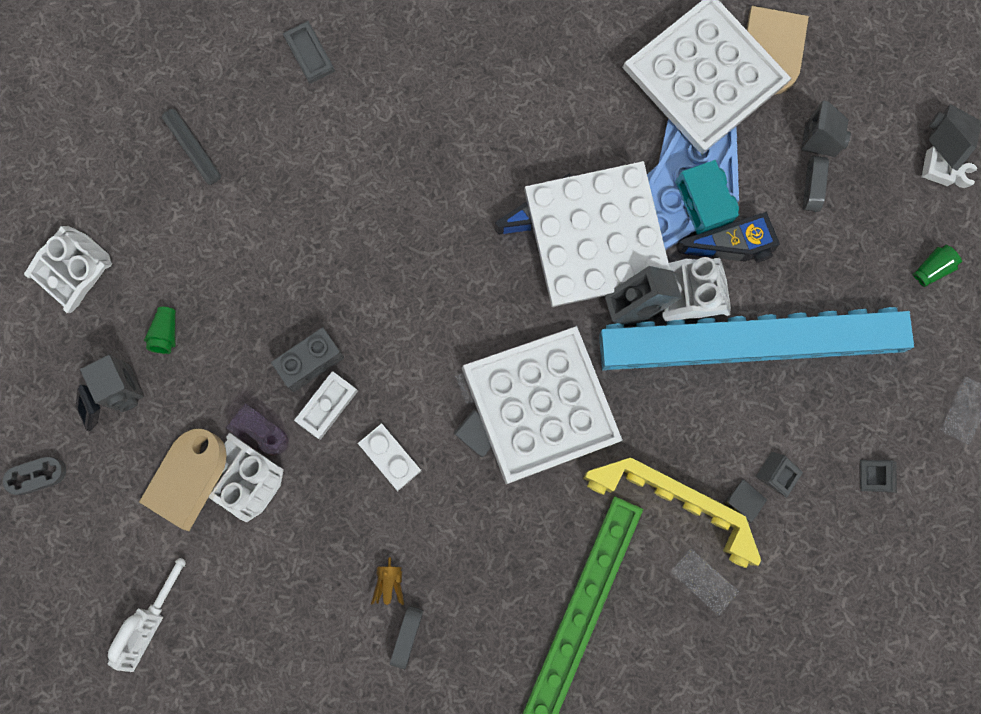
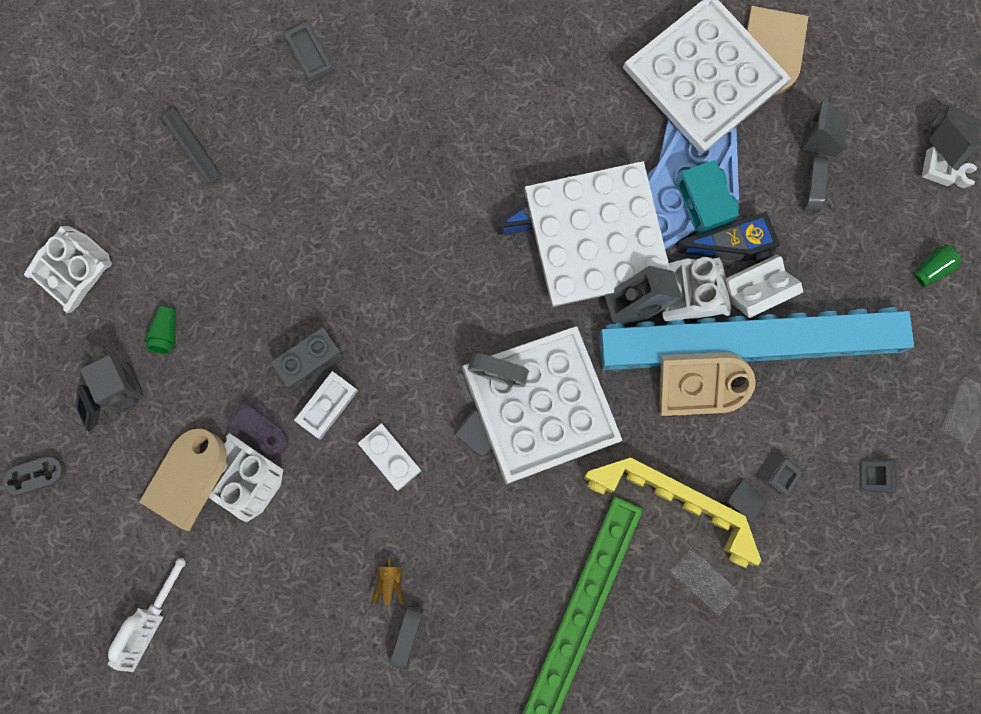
none -> dark grey beam [468,353,529,387]
none -> tan tile [659,352,756,416]
none -> white bracket [726,255,803,318]

